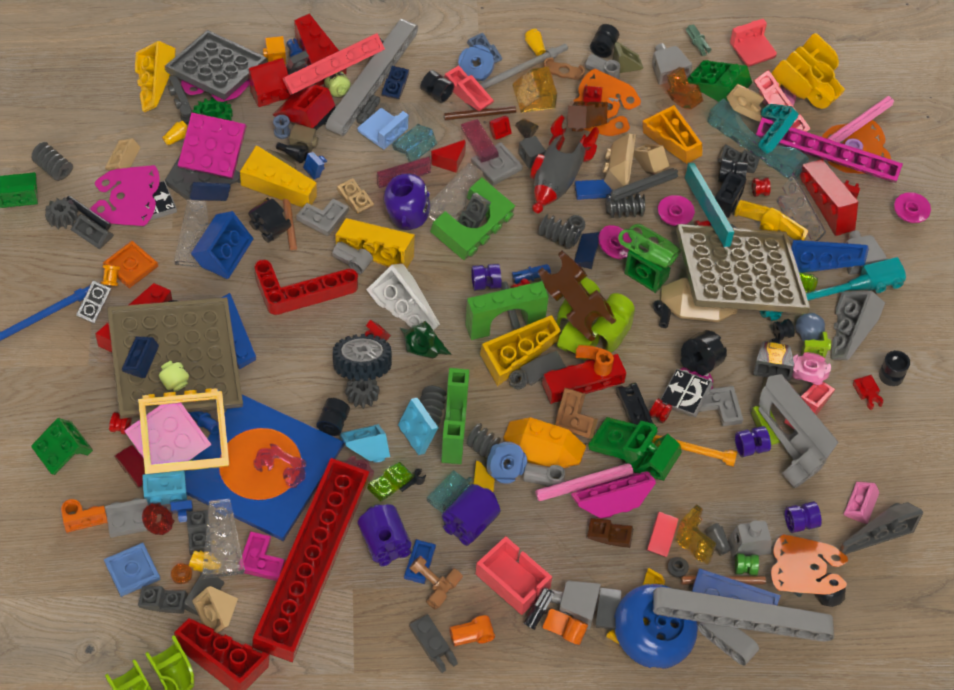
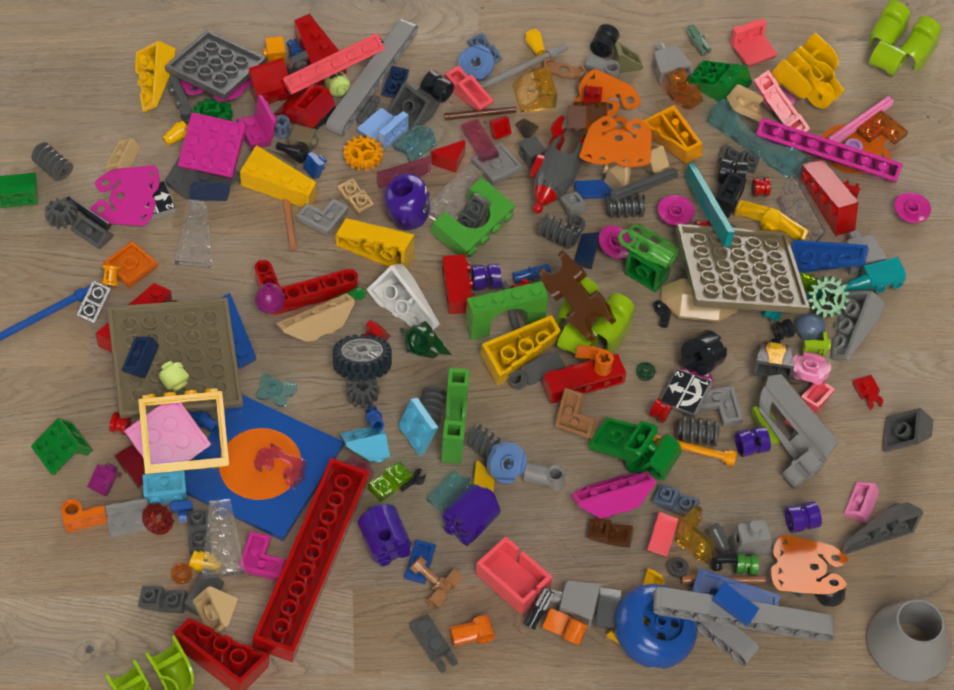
medium blue plate [104,543,161,597] -> none
blue slope [191,211,254,279] -> none
black brick [248,197,291,243] -> none
black wheel [316,398,350,436] -> none
light grey piece [332,242,373,274] -> none
light orange wedge [503,417,586,468] -> none
bright pink axle [536,463,633,501] -> none
black plate [616,382,654,425] -> none
teal beam [758,104,799,154] -> none
black wheel [879,350,910,386] -> none
none -> magenta bracket [87,463,122,496]
none -> dark pink bracket [237,95,277,150]
none -> magenta helmet [255,283,285,313]
none -> clear light blue animal [256,373,298,407]
none -> tan wedge [276,293,355,342]
none -> green arm [337,286,366,300]
none -> light orange gear [344,135,383,172]
none -> blue axle [365,405,384,431]
none -> dark grey slope [387,81,441,132]
none -> red brick [442,254,475,314]
none -> light grey slope [560,191,586,218]
none -> orange piece [579,116,652,167]
none -> clear green plate [636,362,656,381]
none -> sand blue slope [653,484,700,520]
none -> dark grey piece [676,415,720,447]
none -> black arm [710,552,737,571]
none -> blue tile [712,582,760,627]
none -> gear [807,276,849,318]
none -> clear orange plate [856,110,908,145]
none -> light grey cone [866,600,952,683]
none -> lime piece [868,0,942,77]
none -> dark grey slope [883,408,933,452]

